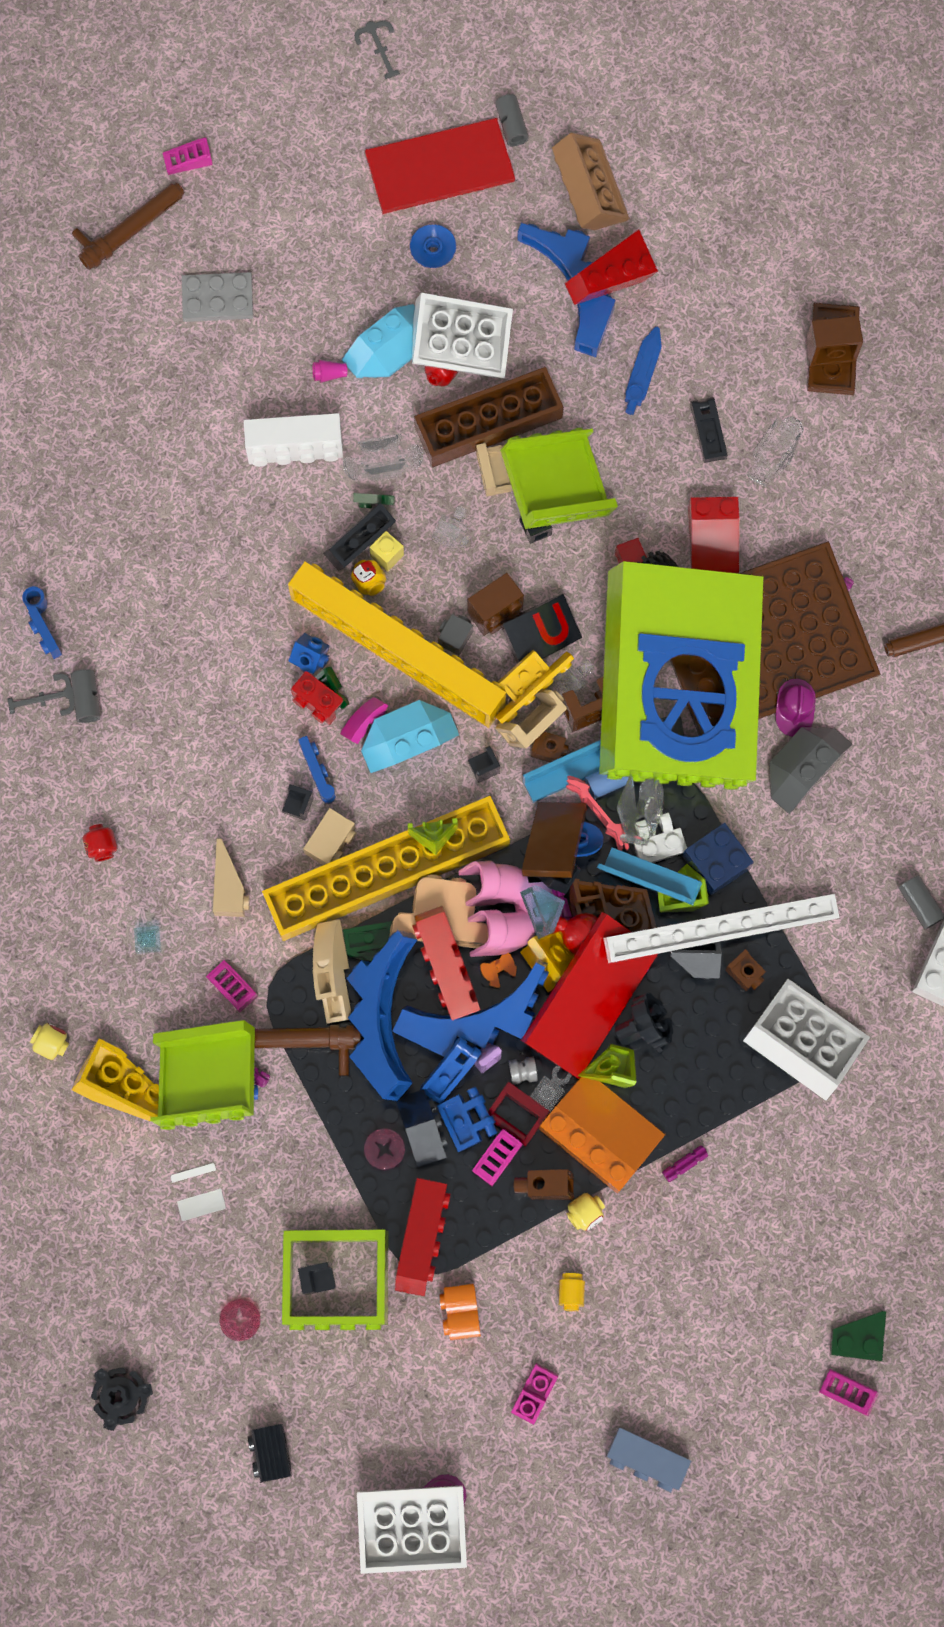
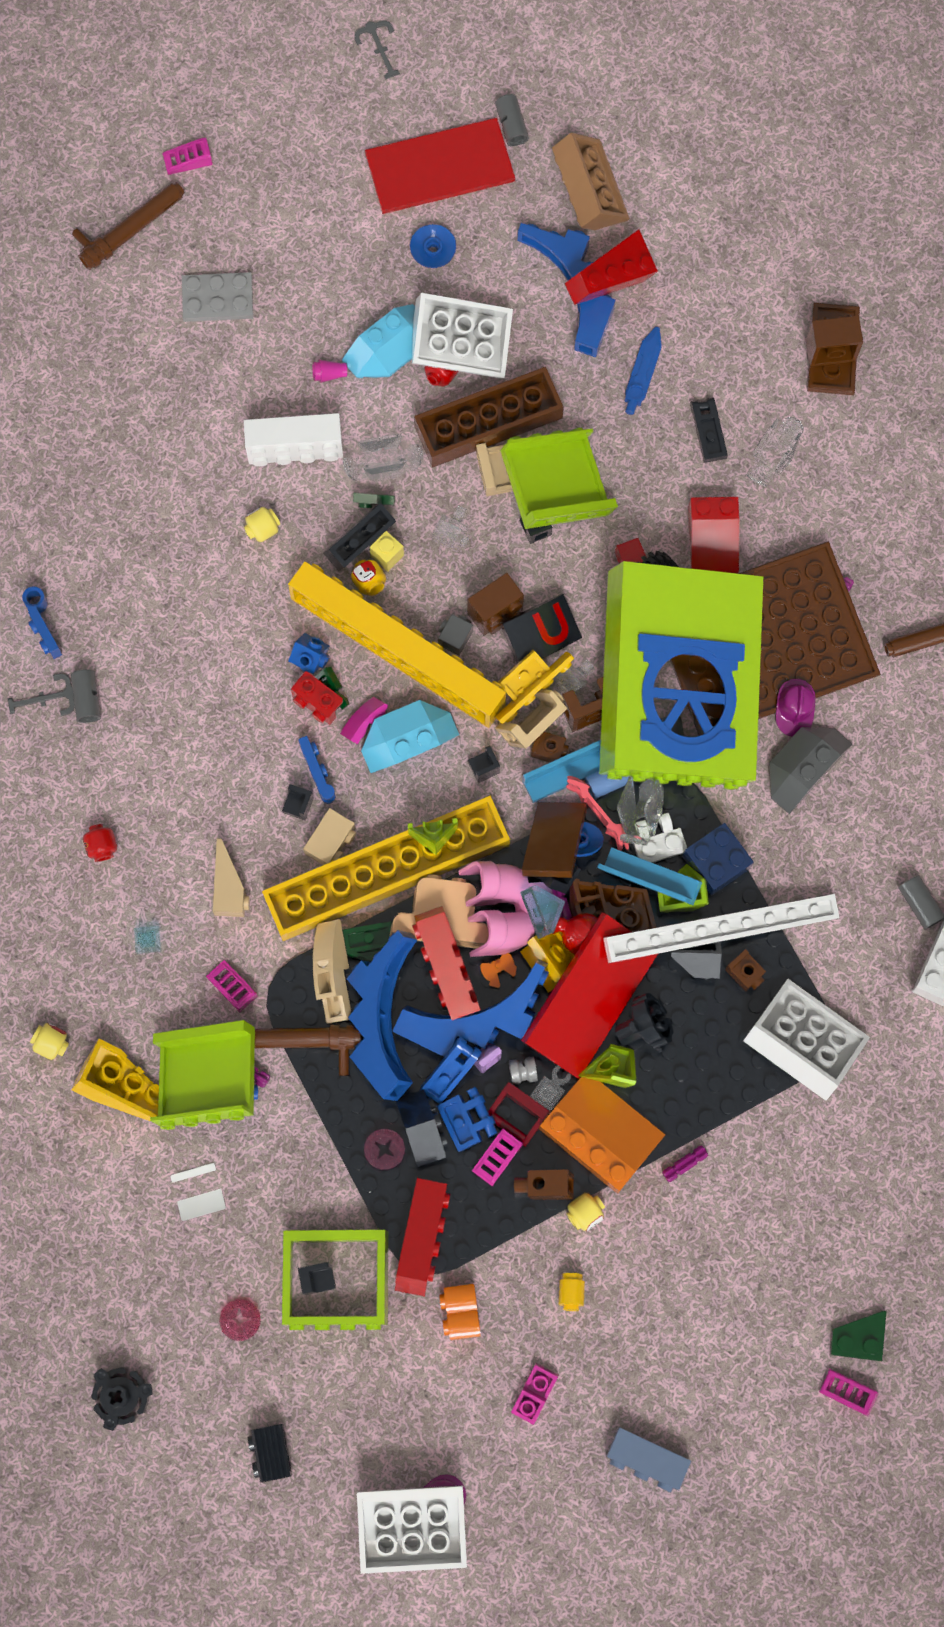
none -> light yellow head [243,507,280,542]

